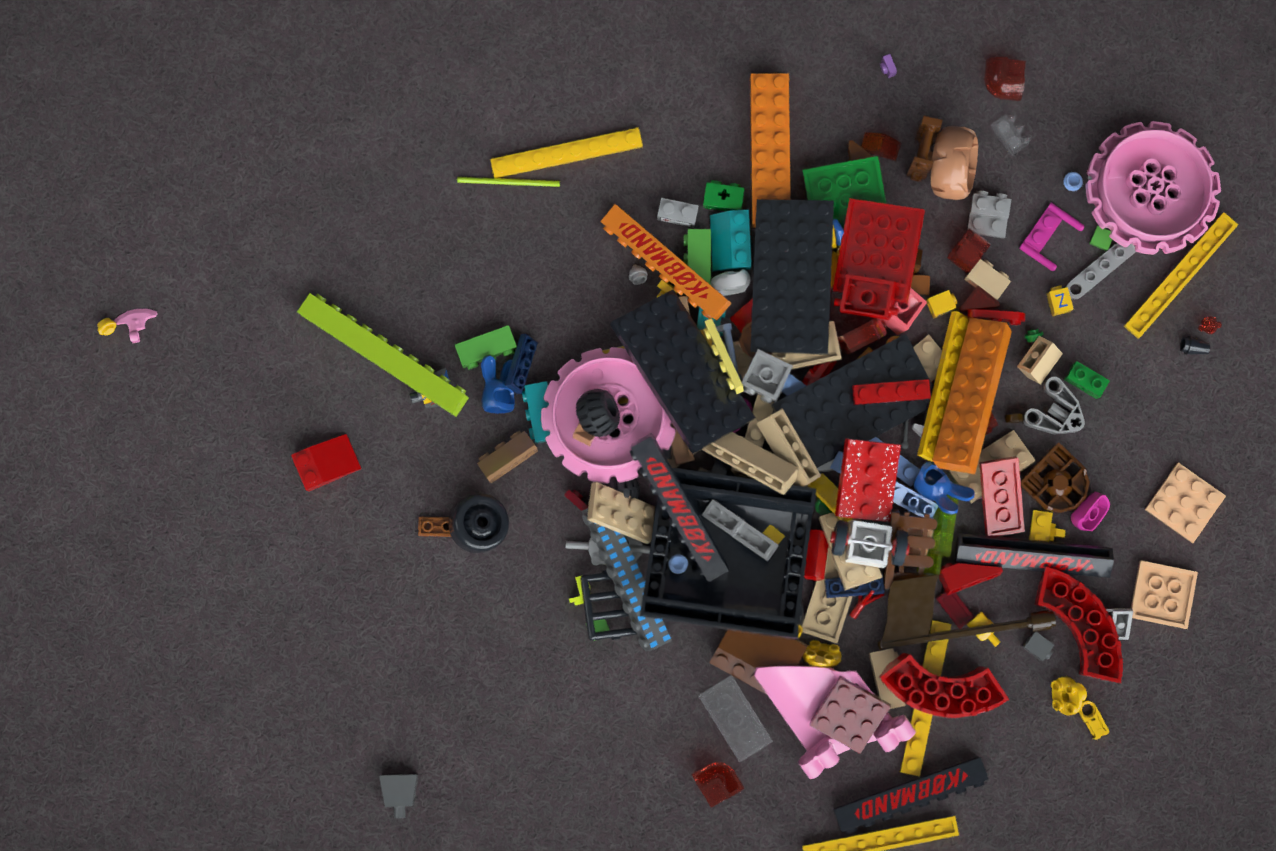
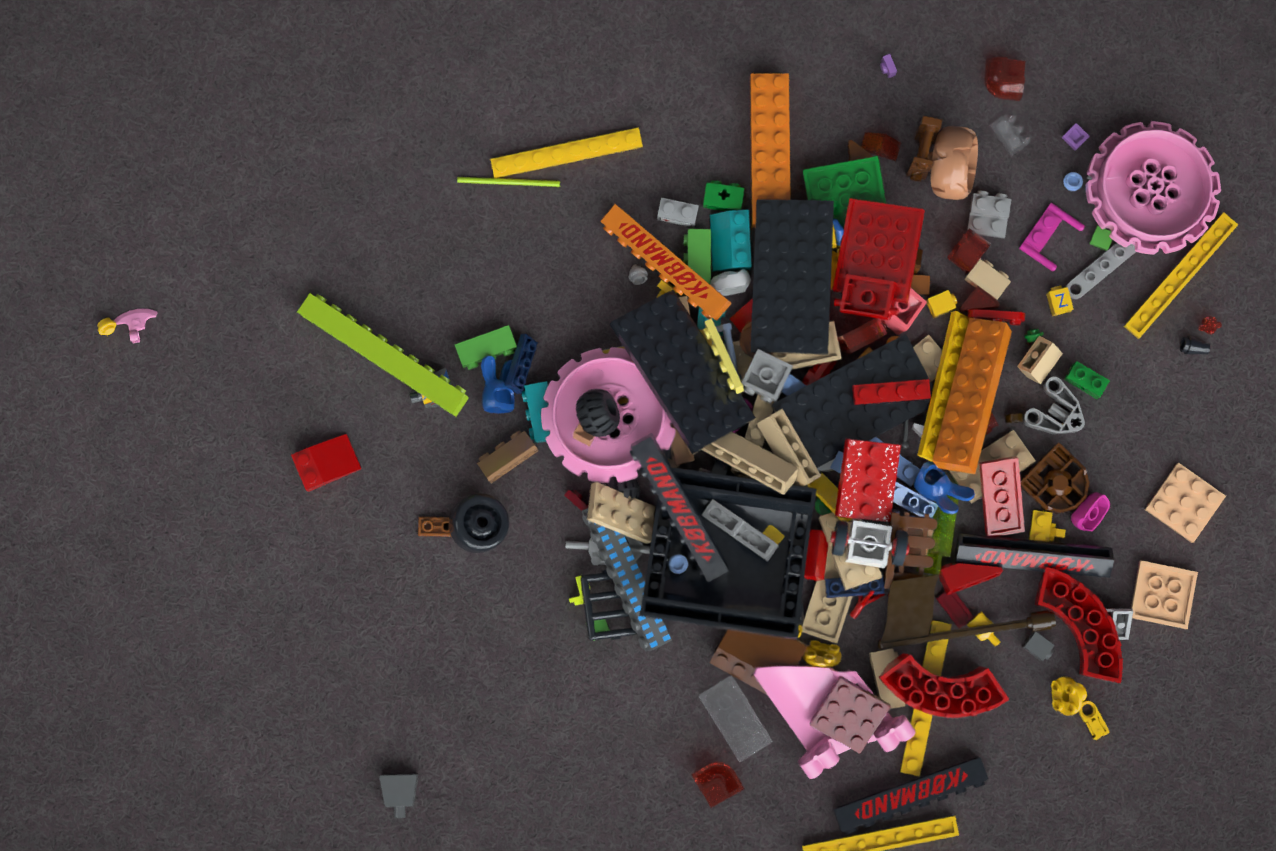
none -> medium lavender plate [1062,123,1090,151]

